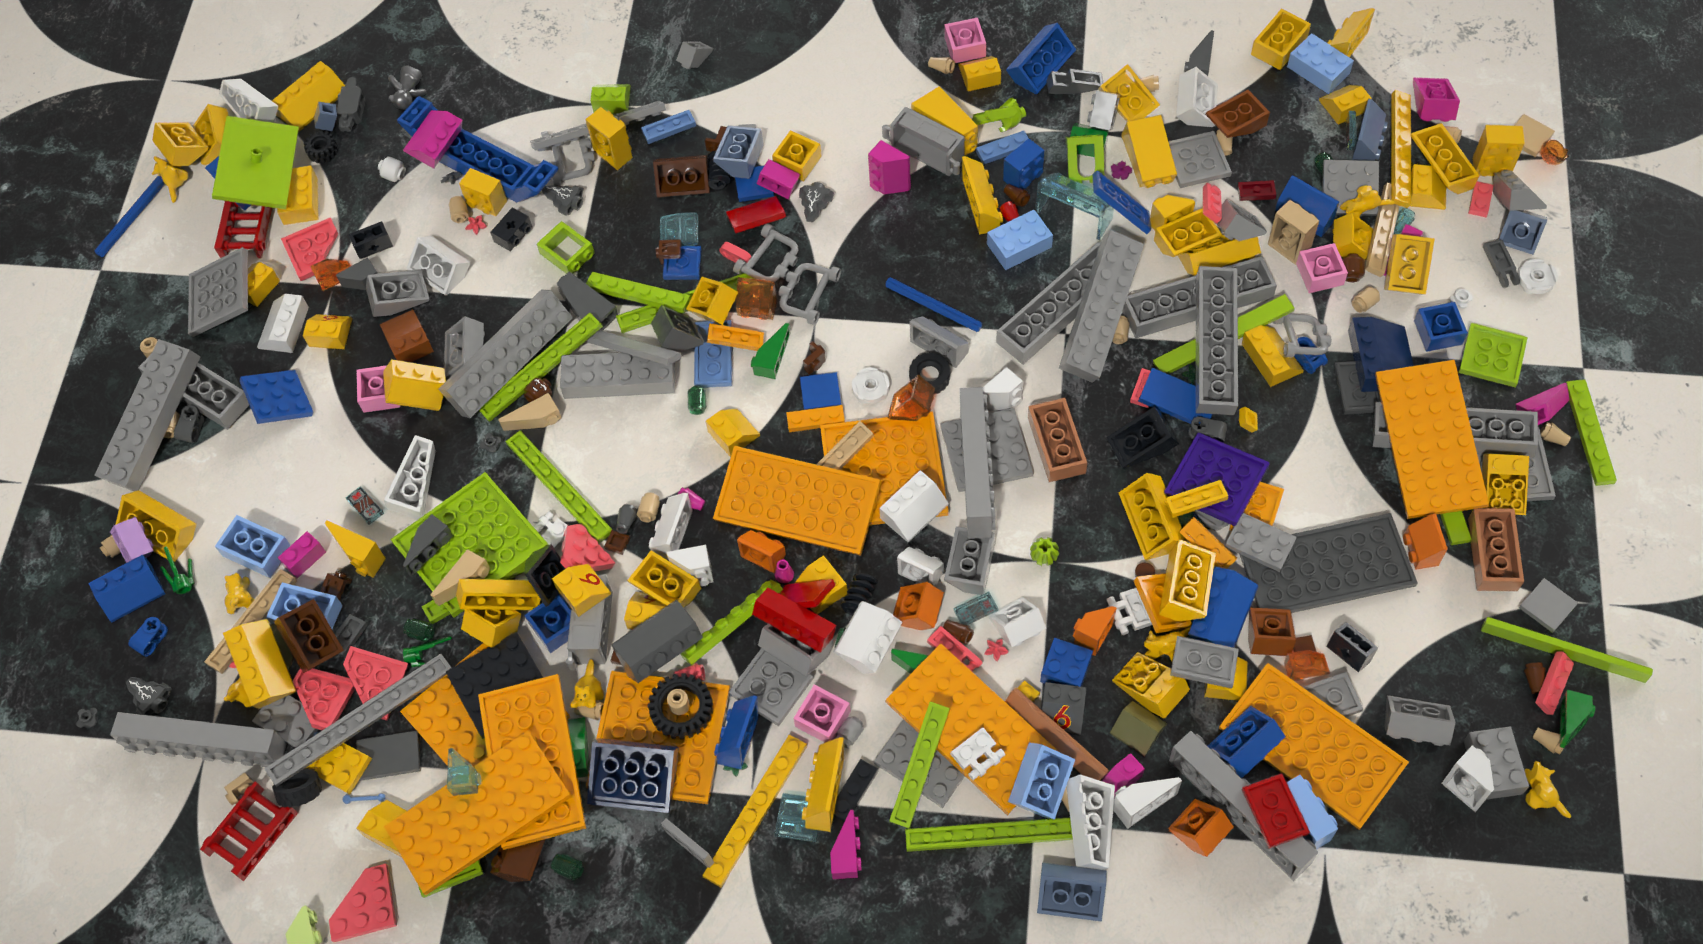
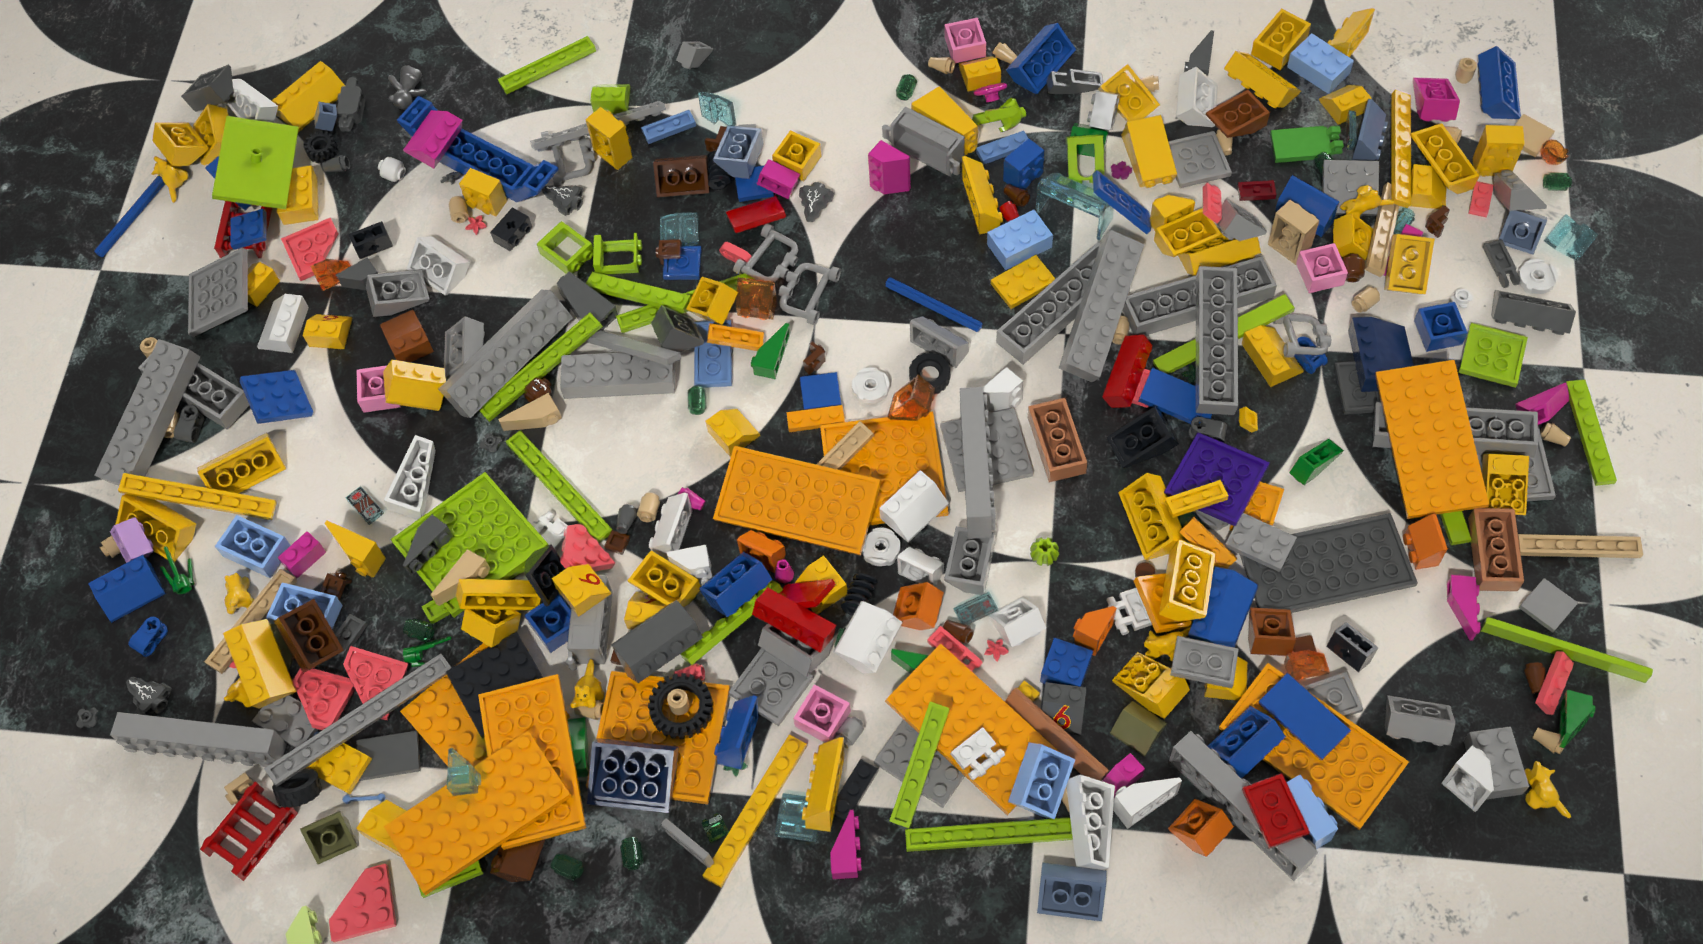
none -> yellow plate [118,473,277,520]
none -> dark grey slope [181,64,233,112]
none -> yellow slope [197,432,286,493]
none -> blue plate [230,209,267,250]
none -> olive slope [300,811,357,864]
none -> dark grey cone [322,155,350,172]
none -> lime plate [498,36,596,95]
none -> lime panel [593,233,642,275]
none -> clear green brick [620,837,644,870]
none -> clear light blue slope [698,92,736,126]
none -> blue brick [699,552,773,617]
none -> clear green tile [701,813,729,843]
none -> white plate [862,528,901,566]
none -> clear green brick [896,74,917,101]
none -> dark pink piece [973,83,1007,102]
none -> yellow plate [990,255,1055,309]
none -> tan cone [993,42,1017,64]
none -> red brick [1102,335,1152,408]
none -> yellow slope [1224,51,1301,108]
none -> blue tile [1259,673,1351,761]
none -> bright green tile [1270,126,1344,163]
none -> green slope [1289,439,1344,485]
none -> reddish brown bracket [1425,205,1450,238]
none -> dark pink slope [1447,575,1480,641]
none -> tan brick [1455,58,1477,84]
none -> blue slope [1477,46,1521,119]
none -> dark grey slope [1491,290,1576,335]
none -> tan plate [1518,534,1643,558]
none -> clear green brick [1543,172,1572,191]
none -> clear light blue slope [1544,214,1598,260]

